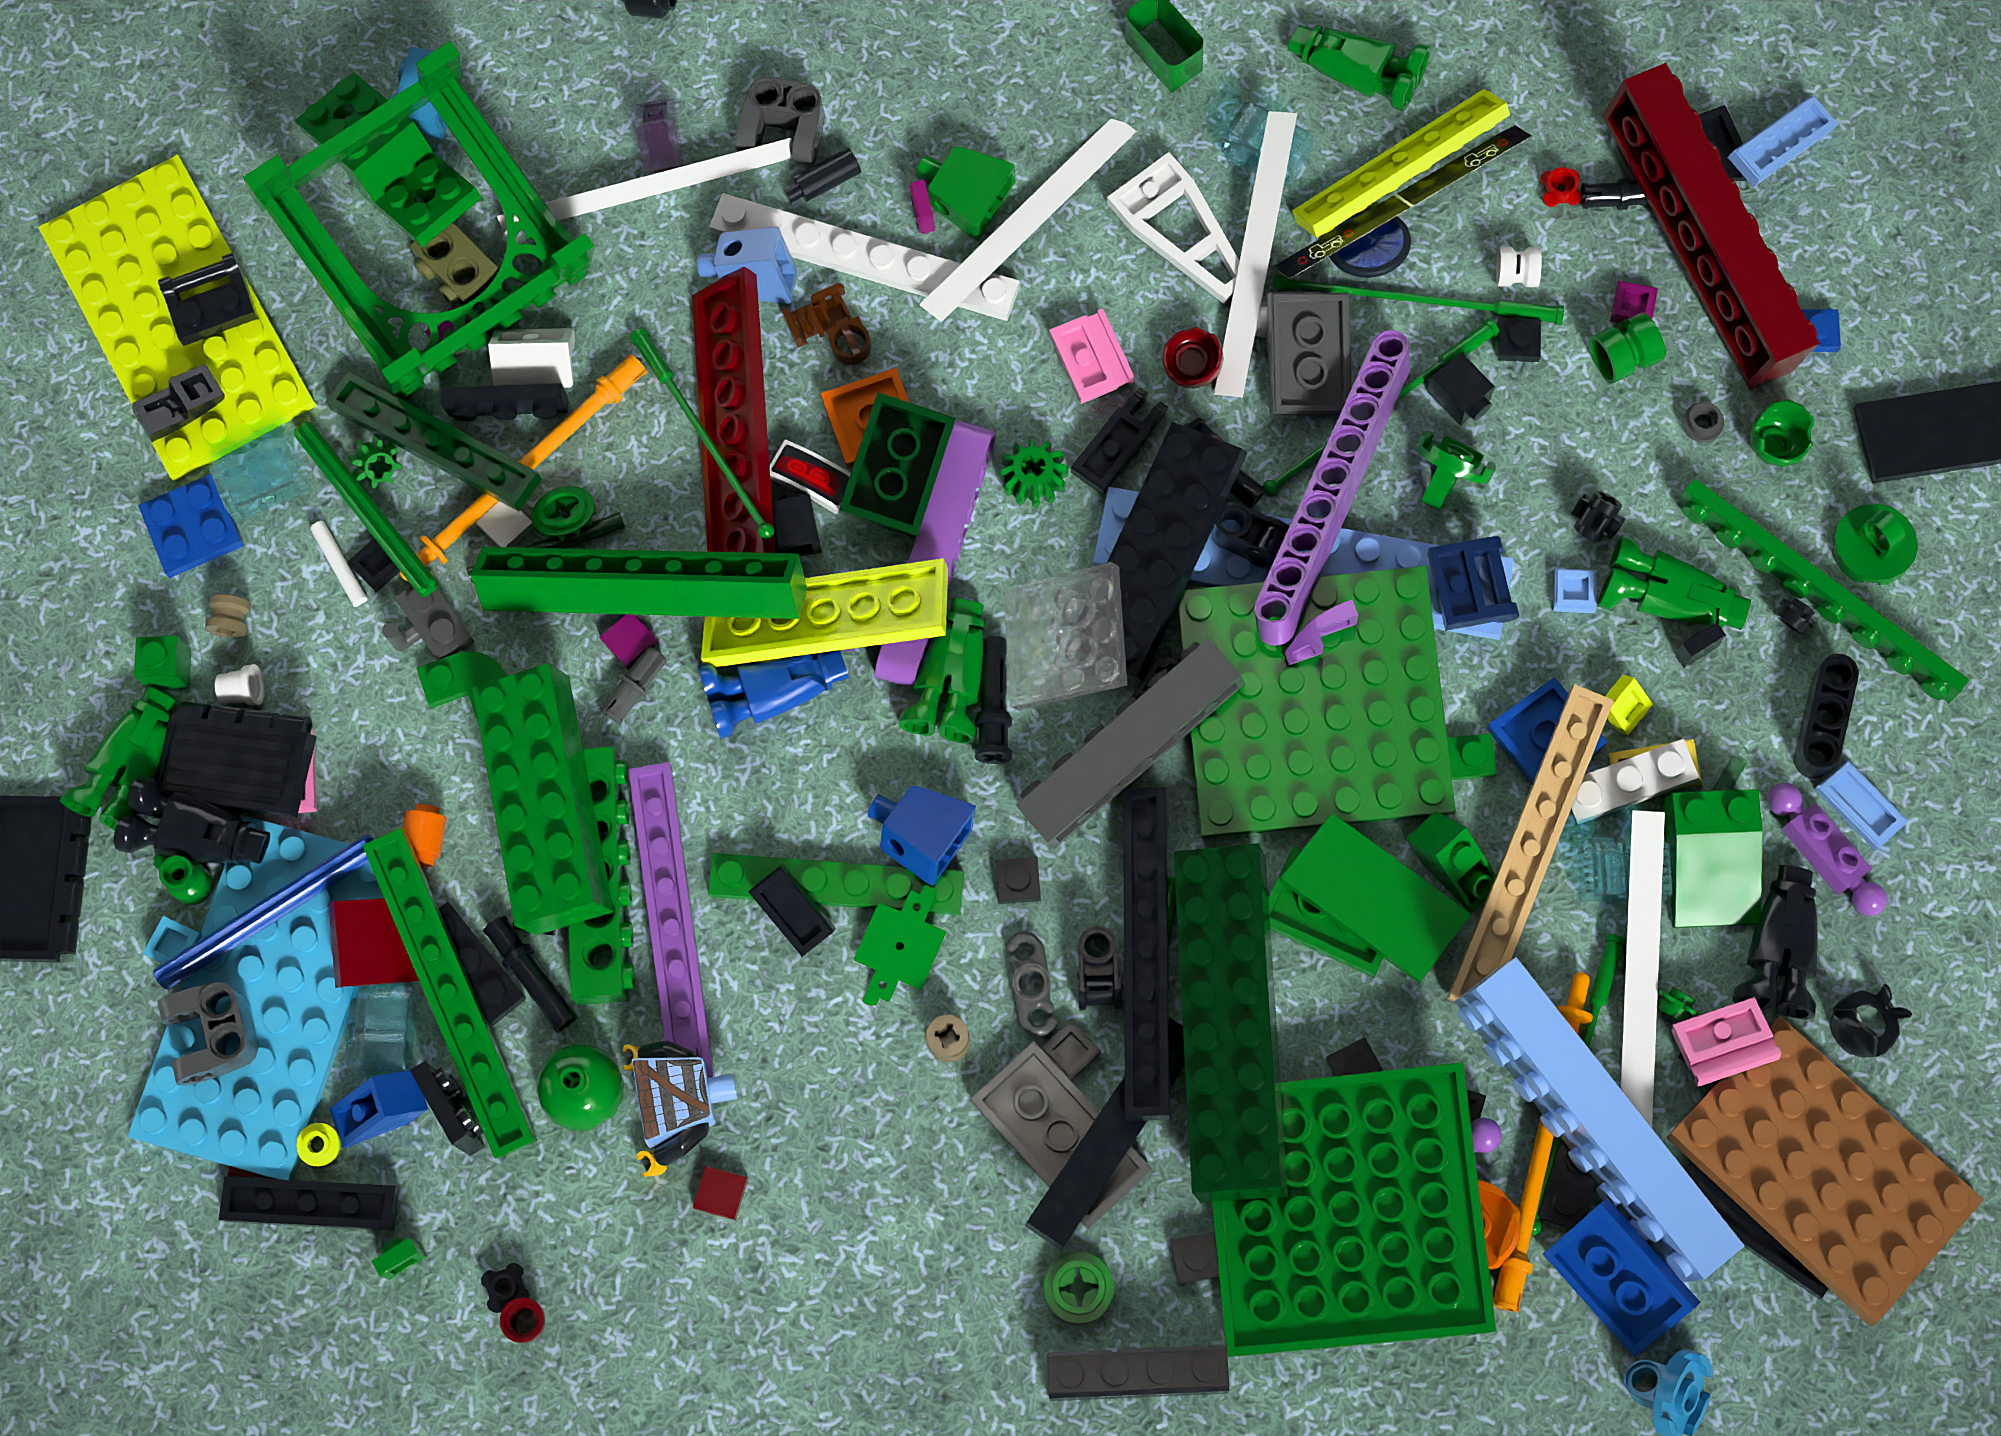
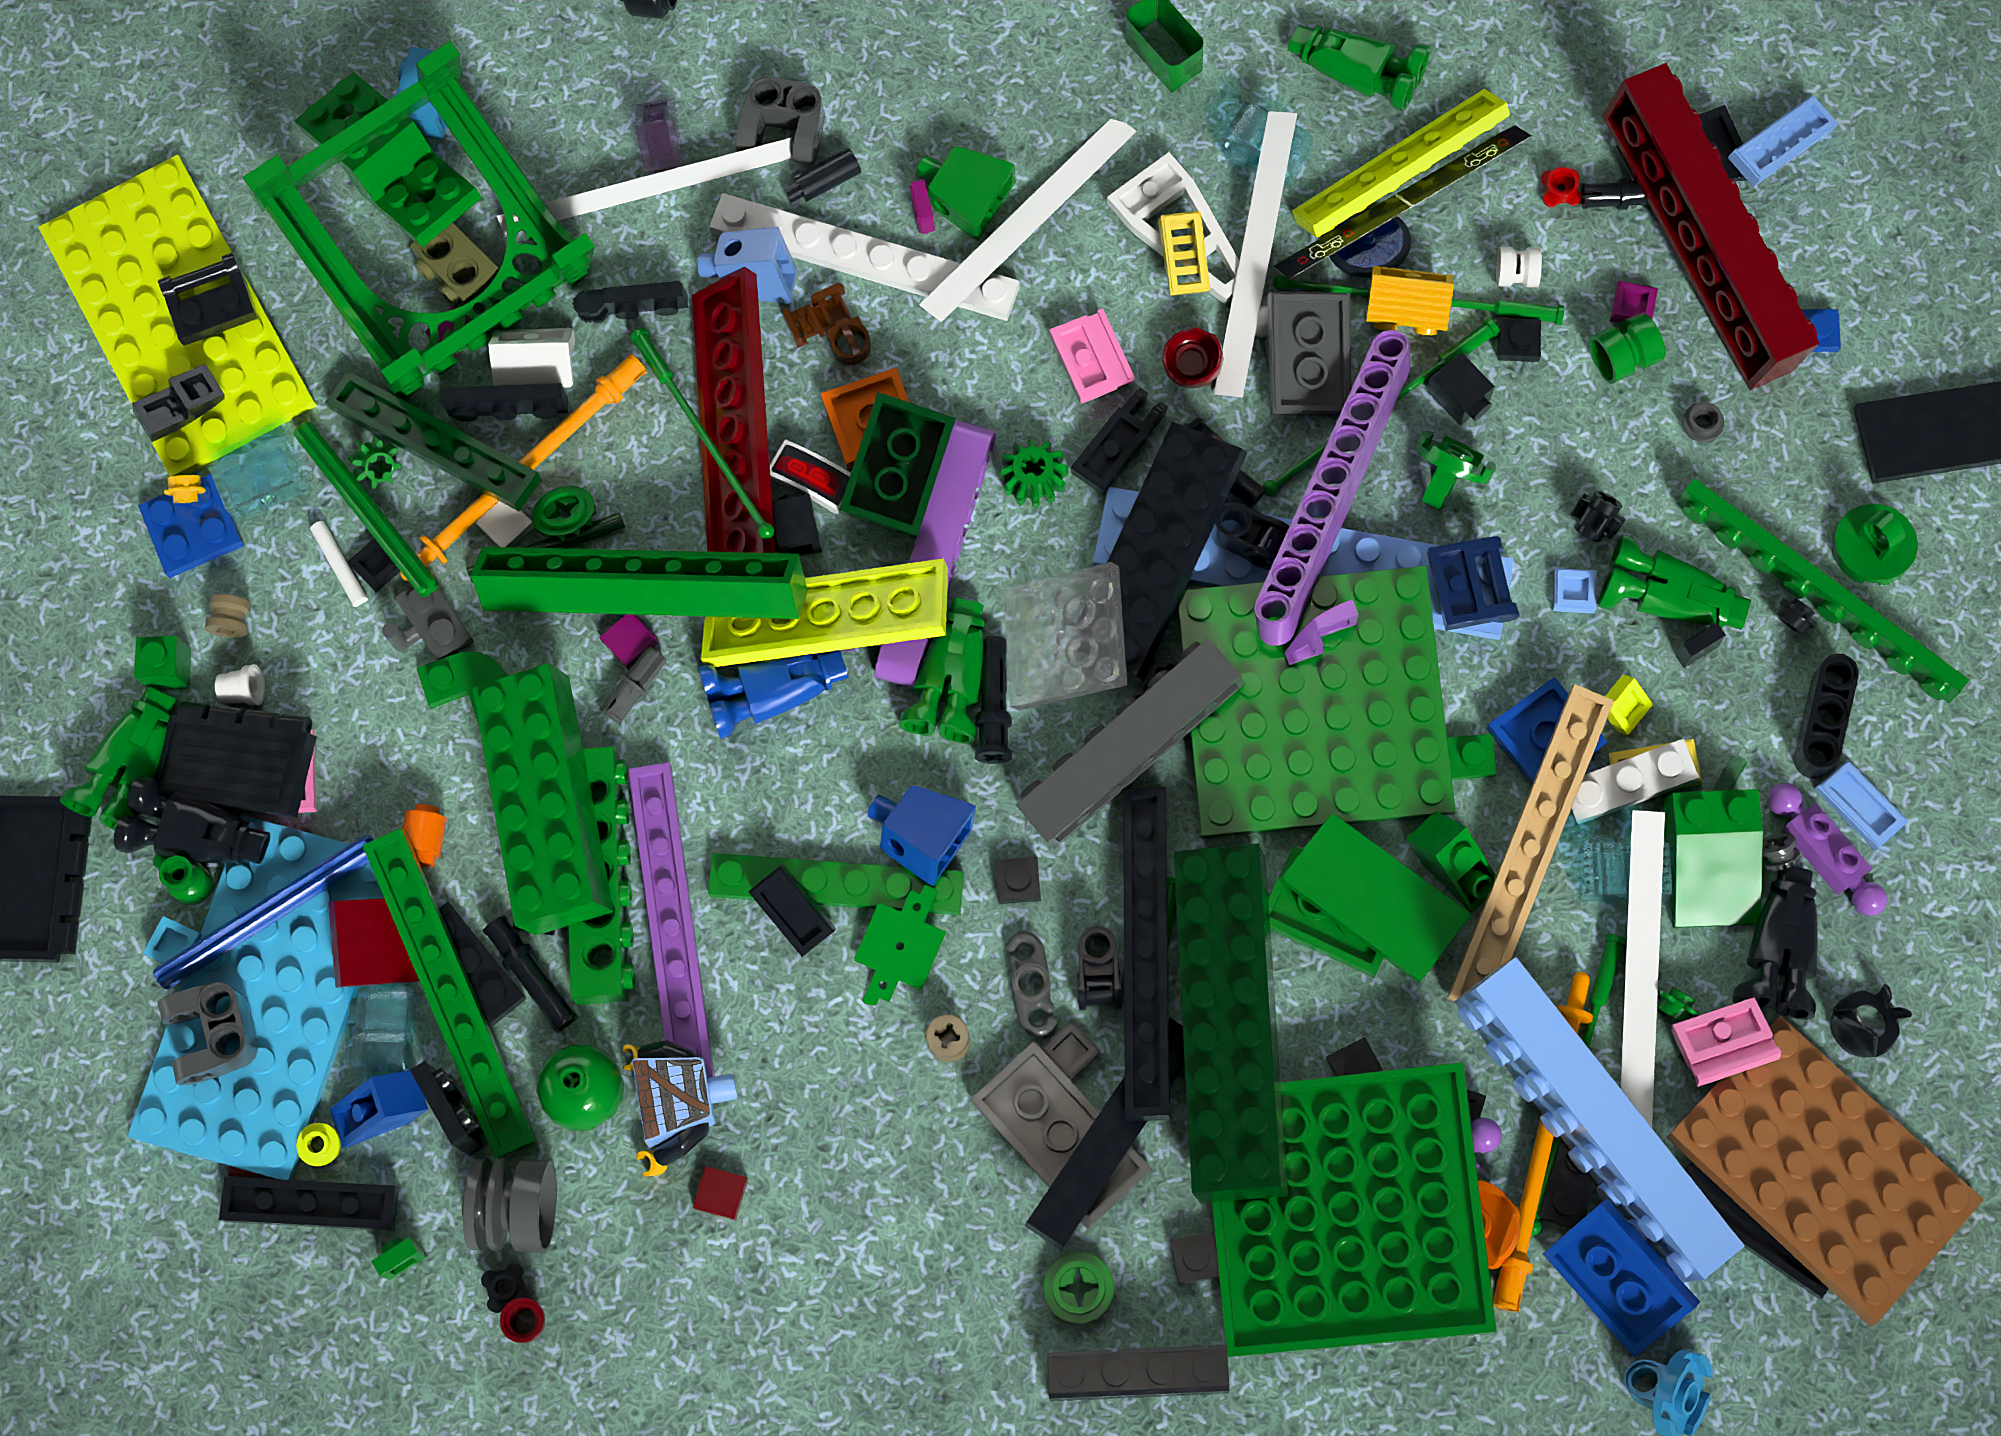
green hair [1750,399,1815,468] -> none
none -> yellow plate [164,475,206,503]
none -> dark grey wheel [462,1157,557,1254]
none -> black hinge [572,281,688,324]
none -> light yellow slope [1158,211,1210,296]
none -> yellow brick [1366,266,1454,335]
none -> dark grey bush [1762,833,1801,871]

